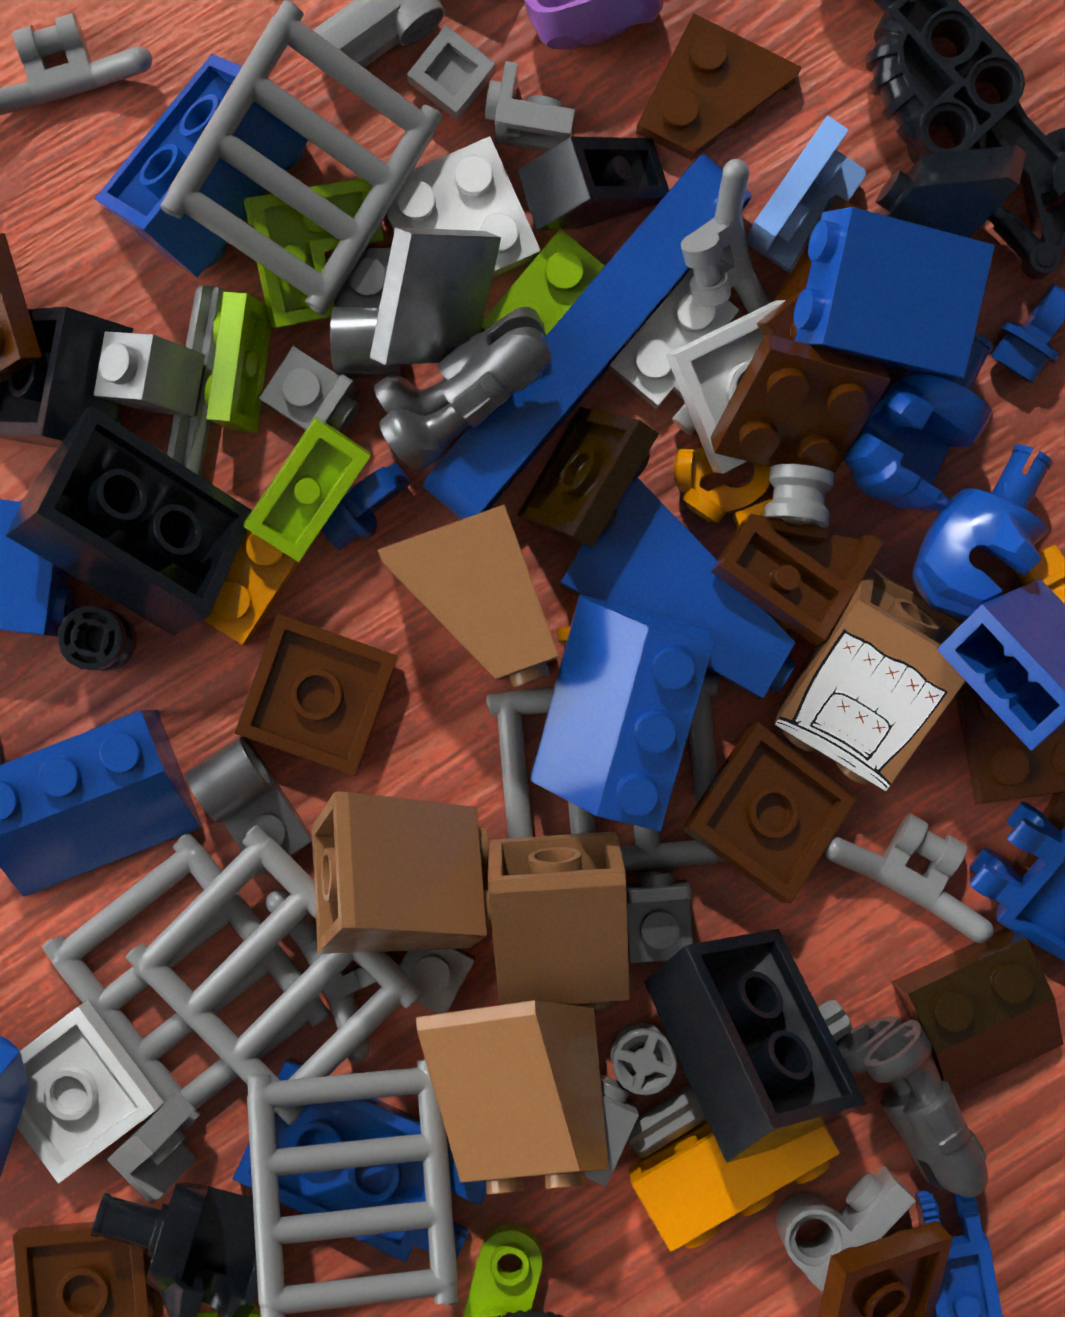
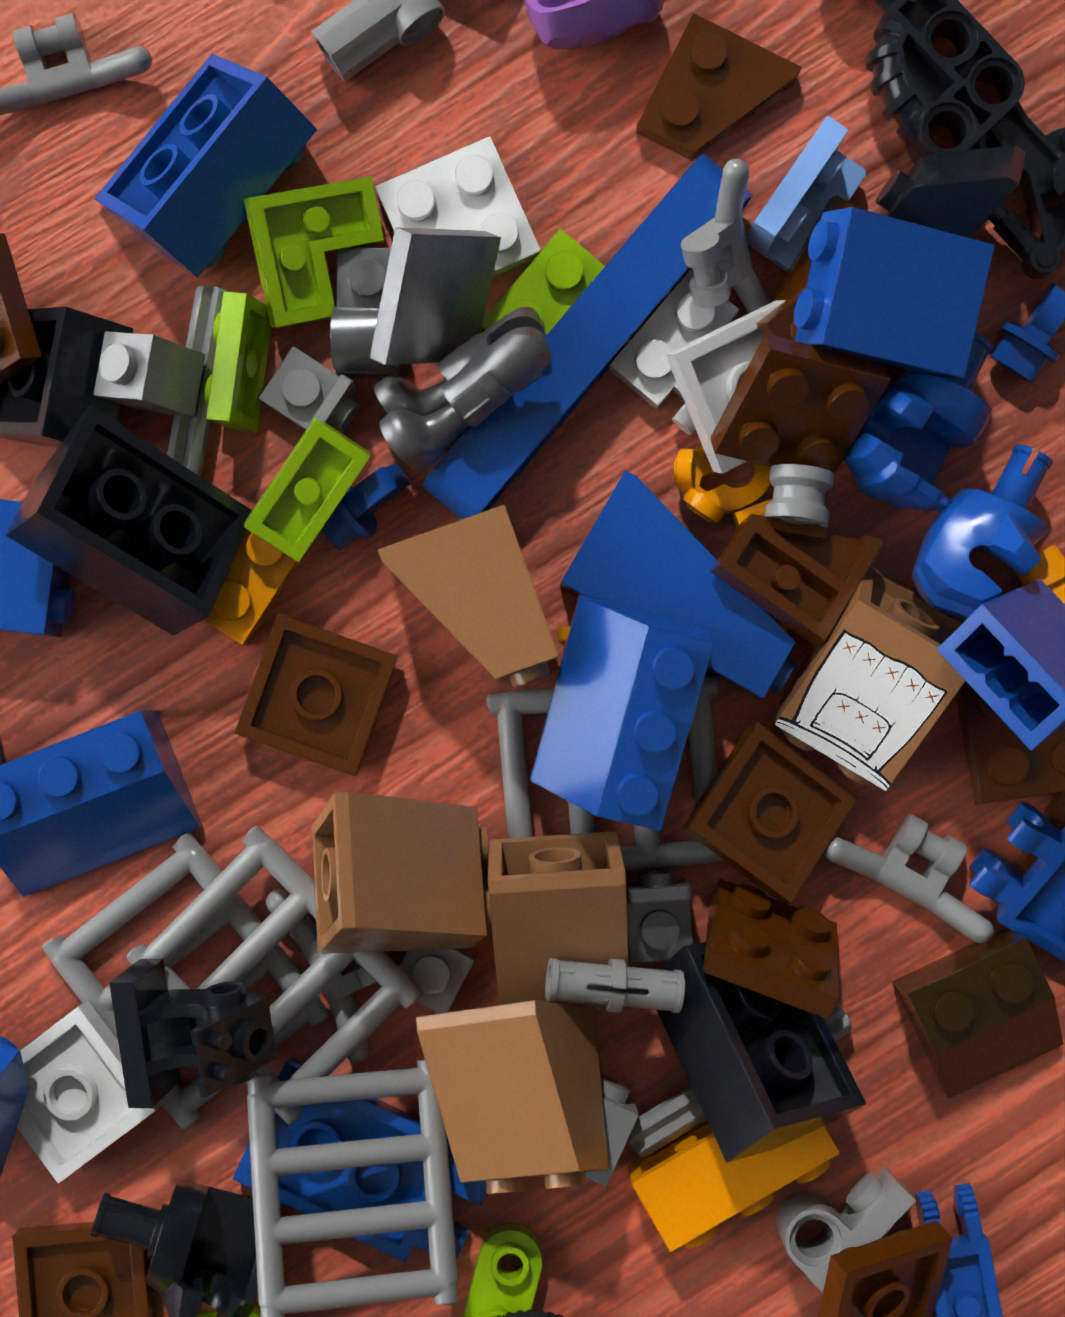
black wheel [58,606,136,671] -> none
light grey bracket [107,1091,196,1203] -> none
light grey bar [160,0,443,315] -> none
flat silver plate [185,736,312,877] -> none
light grey plate [407,25,496,121] -> none
light grey bracket [485,61,575,152] -> none
dark brown plate [517,407,659,548] -> none
black slope [518,136,669,230] -> none
light grey wheel [610,1021,677,1095] -> none
flat silver piece [836,1016,988,1197] -> none
none -> black tile [109,959,277,1108]
none -> light grey pin [545,958,685,1013]
none -> reddish brown plate [703,878,839,1019]

